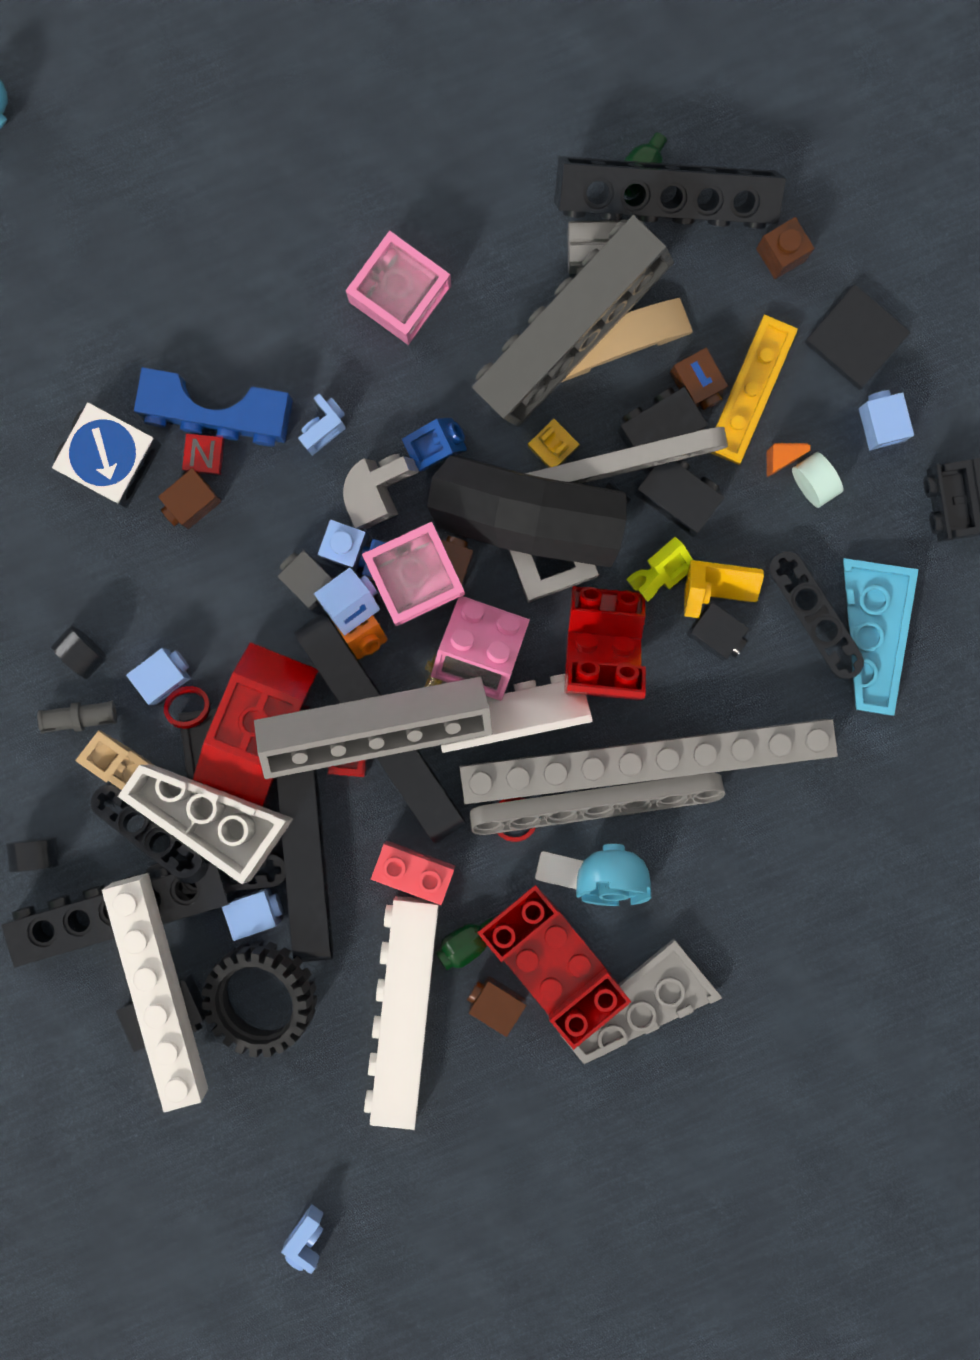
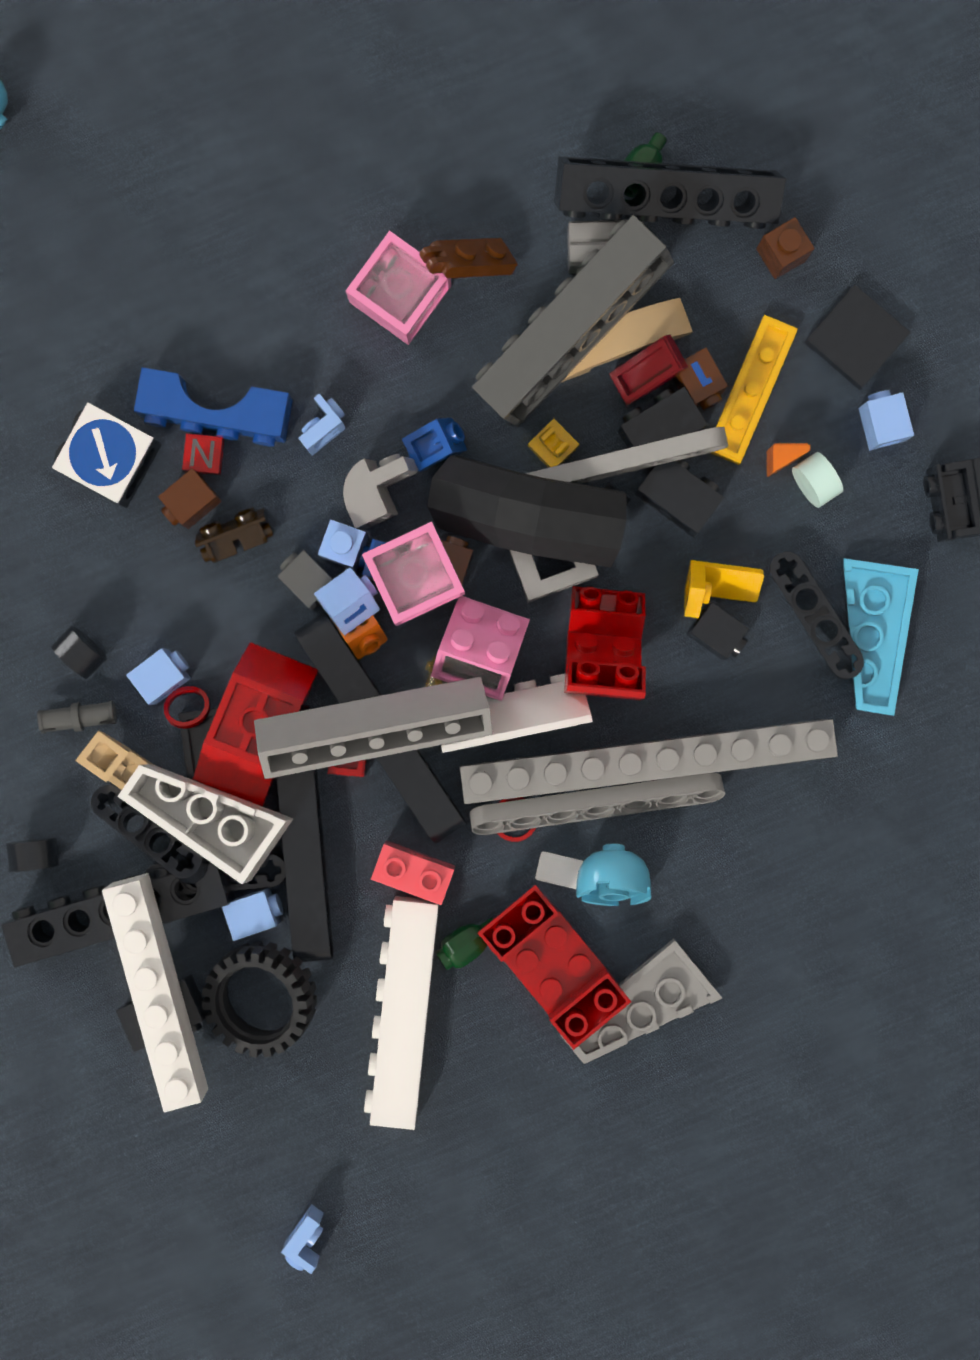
reddish brown brick [466,975,527,1037] -> none
neon yellow plate [626,537,693,602] -> none
none -> dark brown hinge [195,507,274,563]
none -> reddish brown hinge [419,238,518,278]
none -> dark red tile [609,334,688,406]

